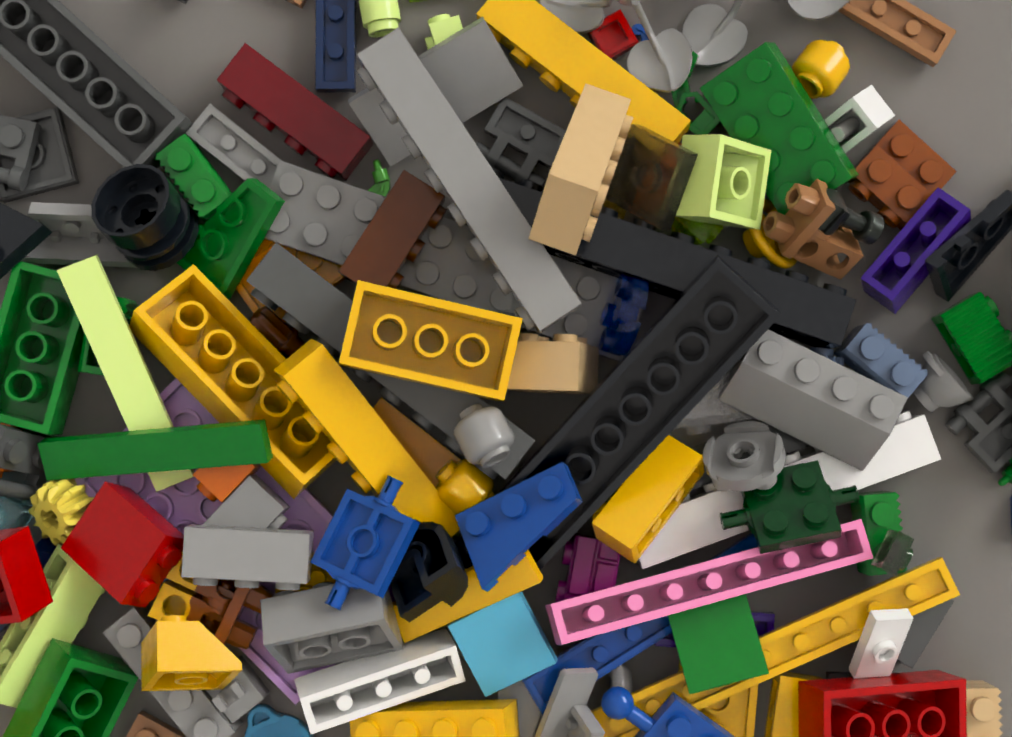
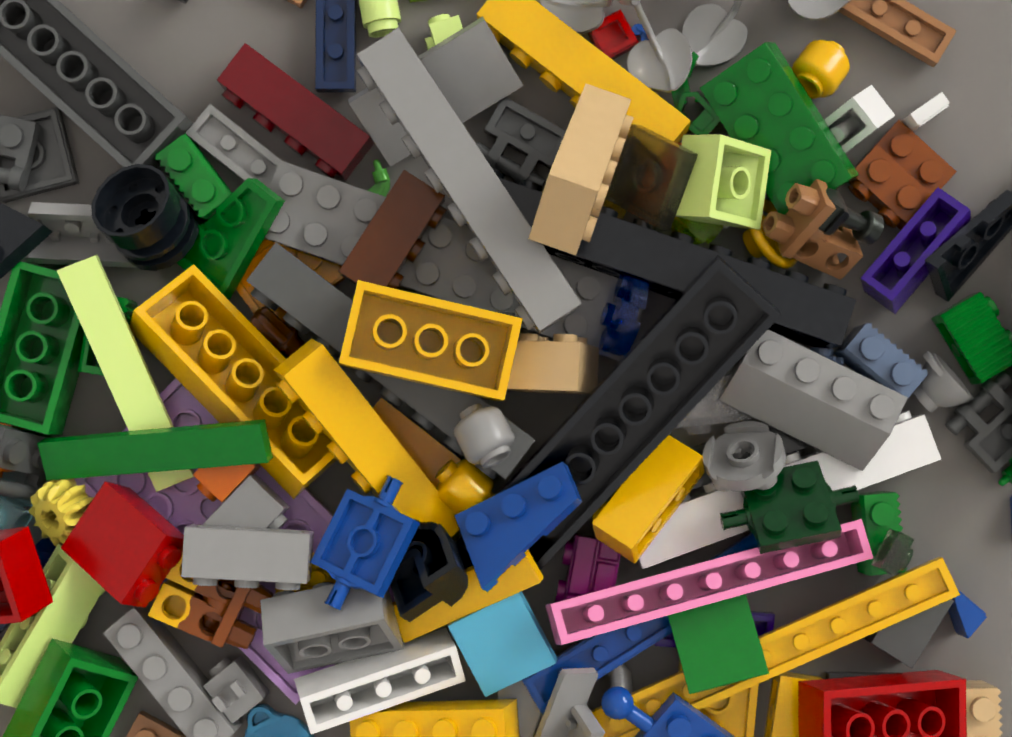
yellow slope [141,615,242,691] -> none
white plate [848,608,914,679] -> none
none -> white tile [902,92,950,131]
none -> blue slope [948,590,987,638]

